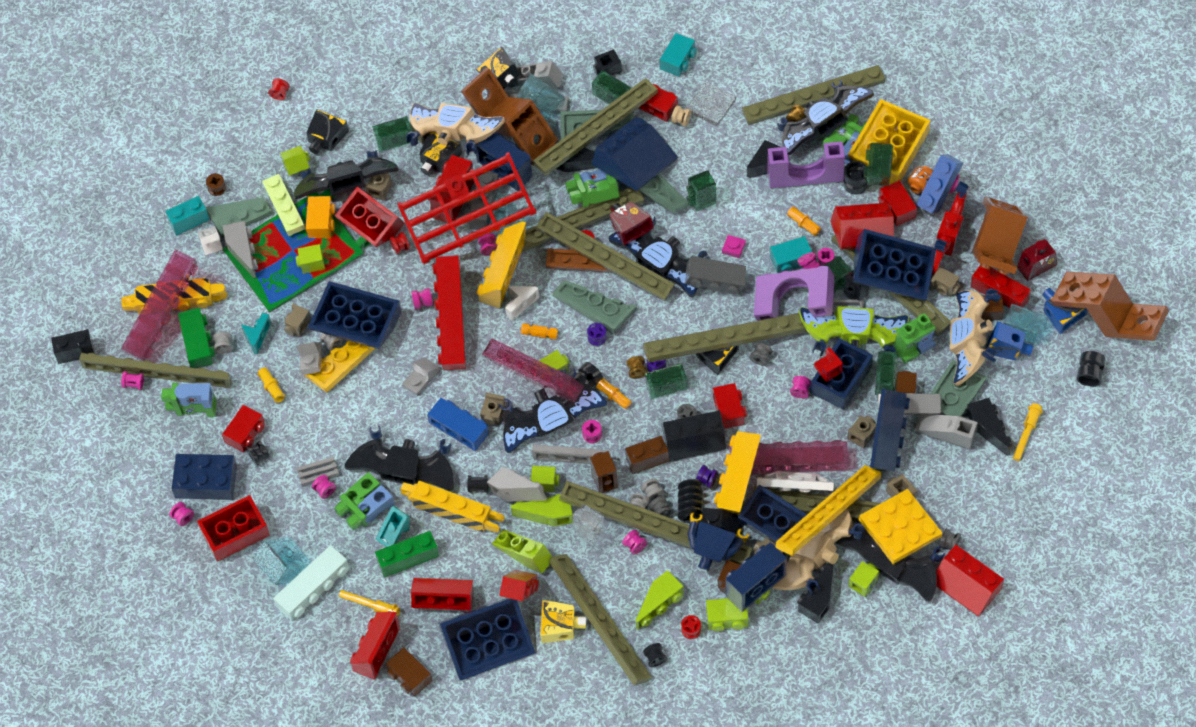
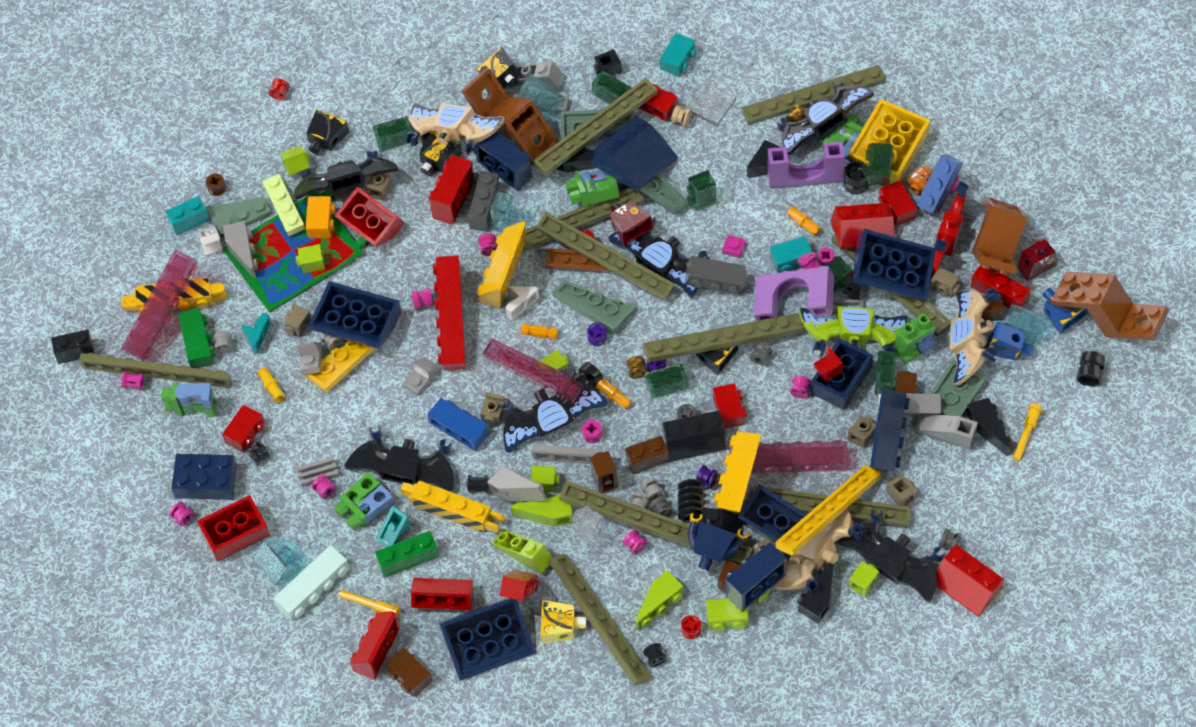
red wheel [389,232,410,255] -> none
red door [397,152,537,265] -> none
white wing [757,471,834,492] -> none
yellow plate [858,489,943,564] -> none

